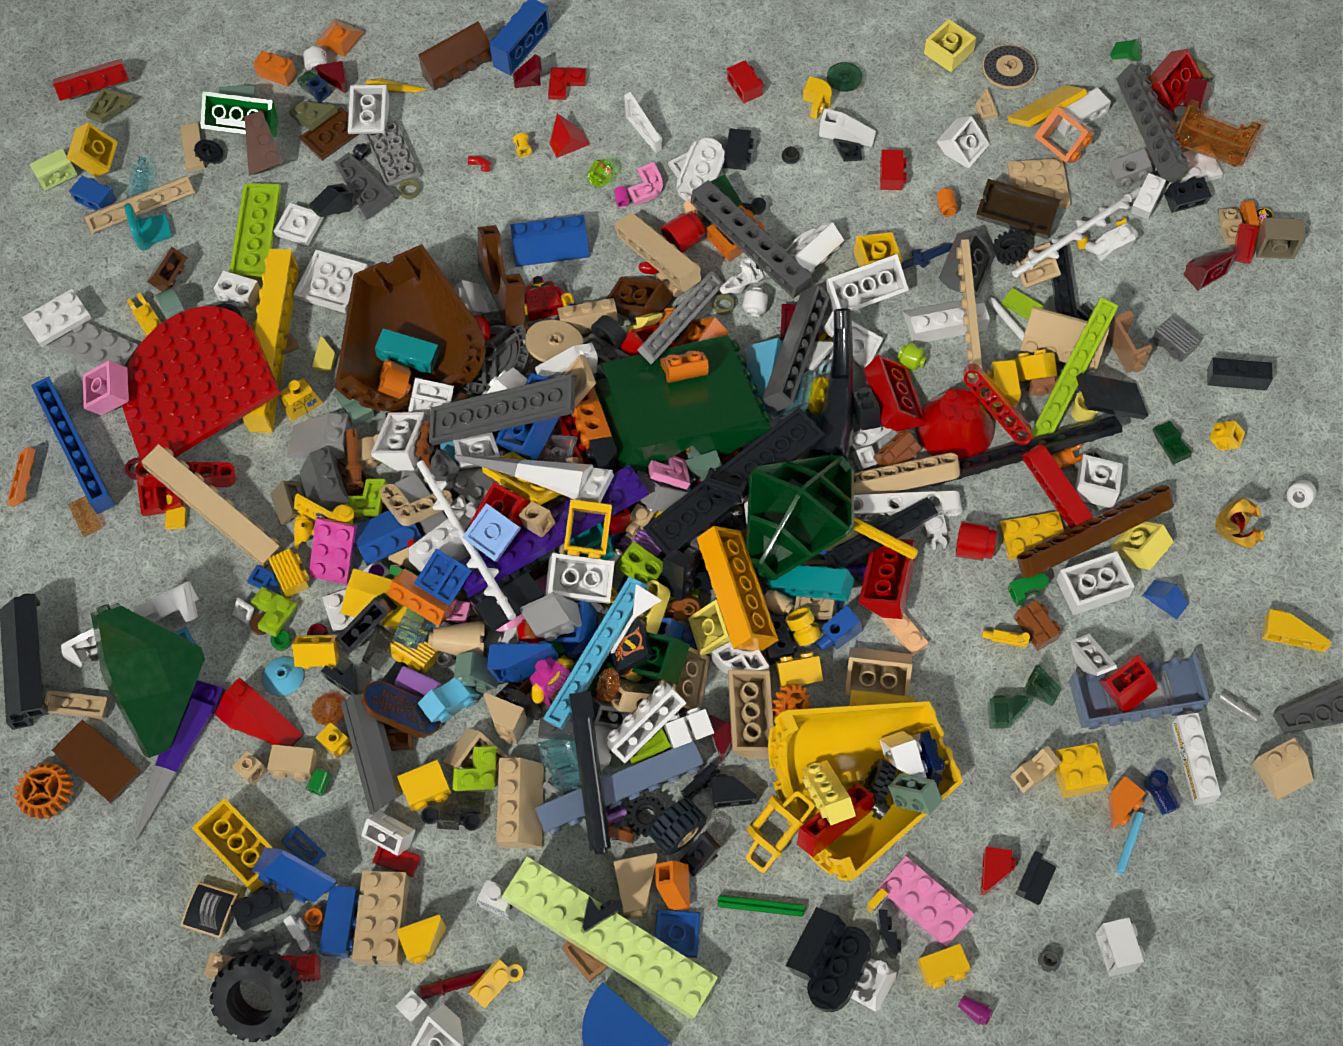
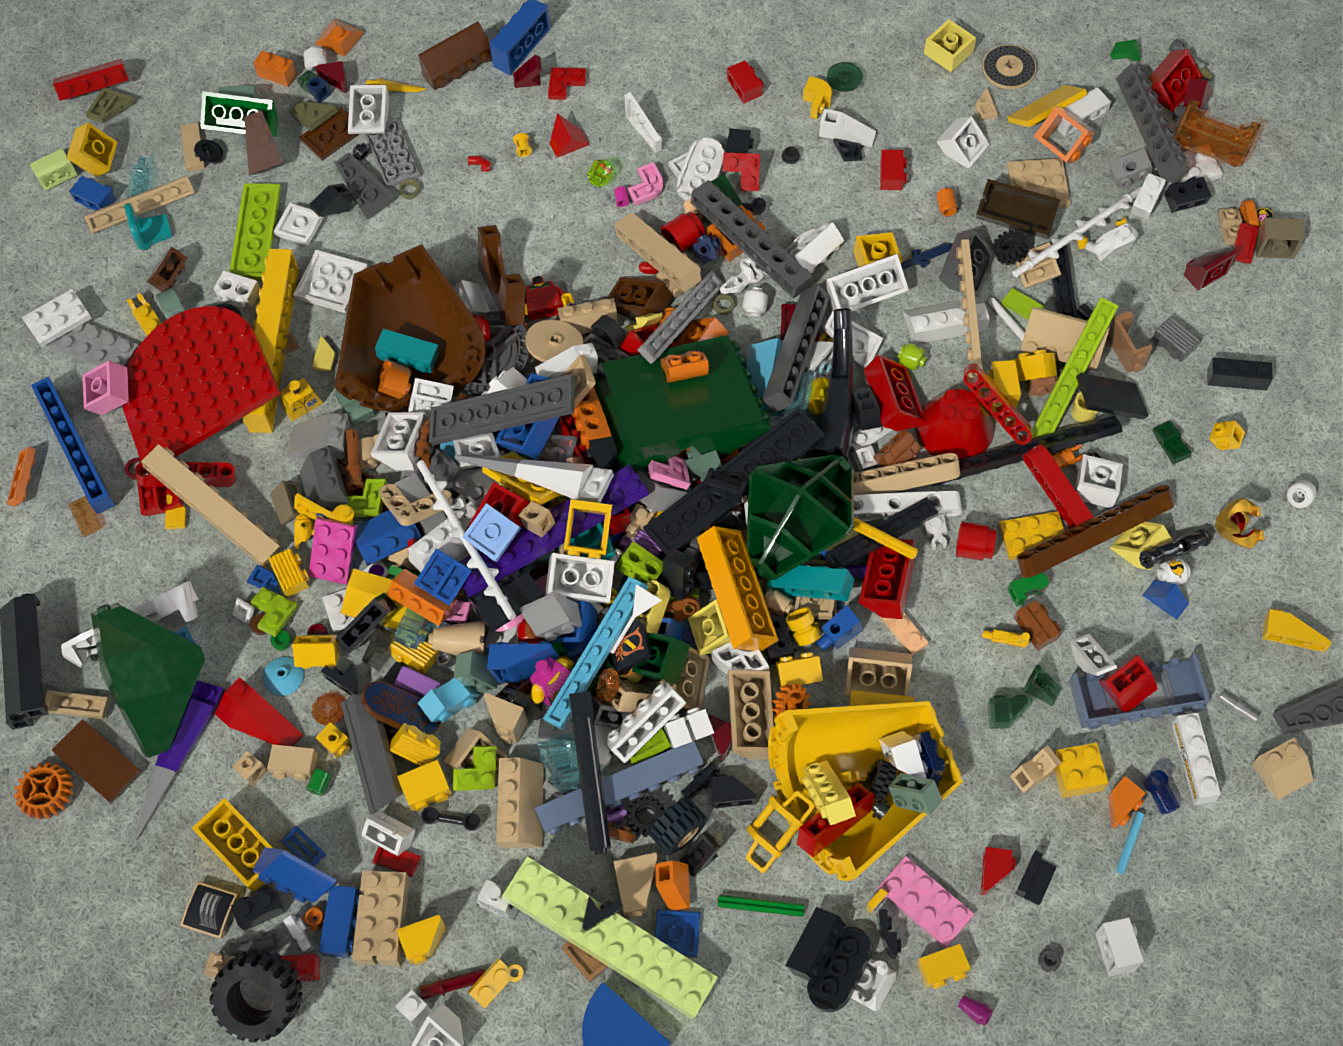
clear smoke plate [437,791,485,830] -> none
blue slope [510,215,589,267] -> none
white brick [1057,551,1135,616] -> none
none -> yellow brick [390,723,441,766]
none -> dark blue brick [693,234,724,265]
none -> red plate [723,153,760,191]
none -> black piece [1139,528,1211,569]
none -> white head [1157,558,1190,585]
none -> dark grey hinge [1169,39,1205,69]

